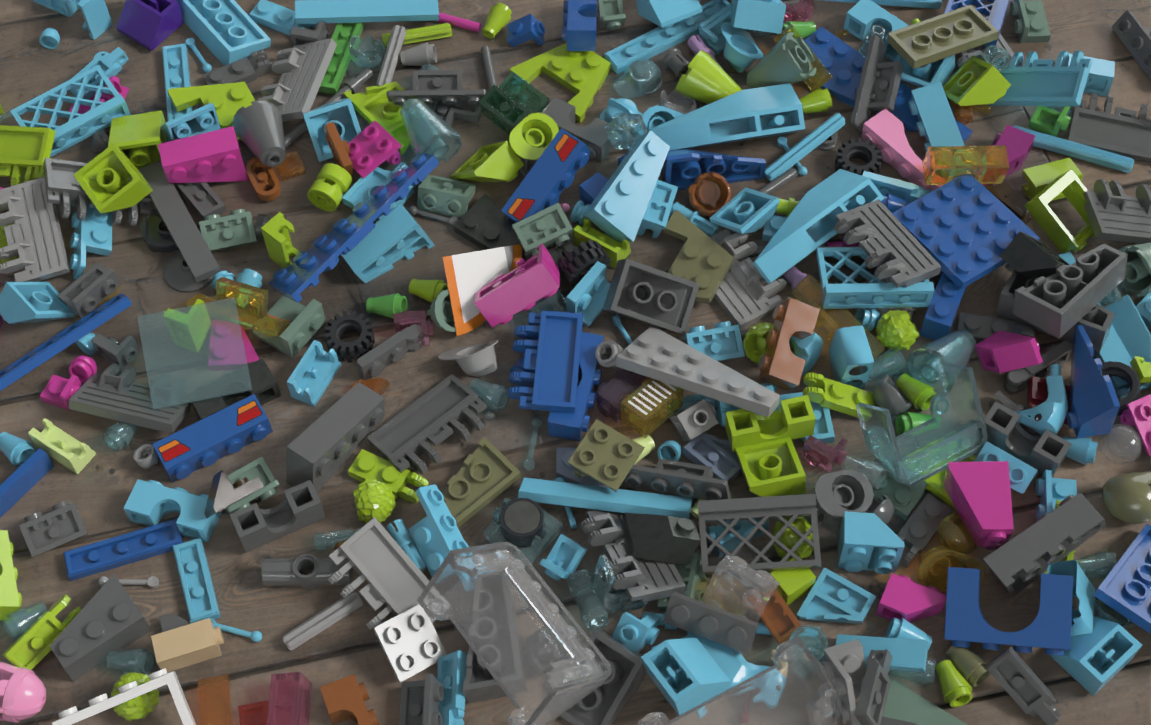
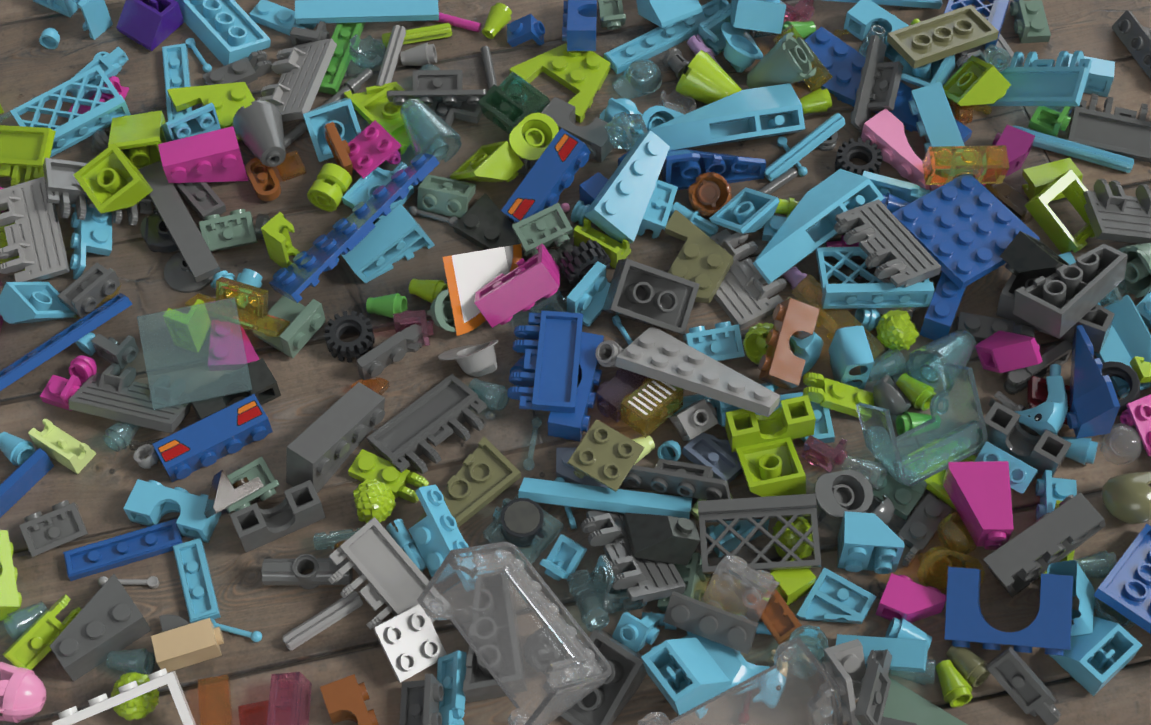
medium azure hinge [287,340,342,407] -> none

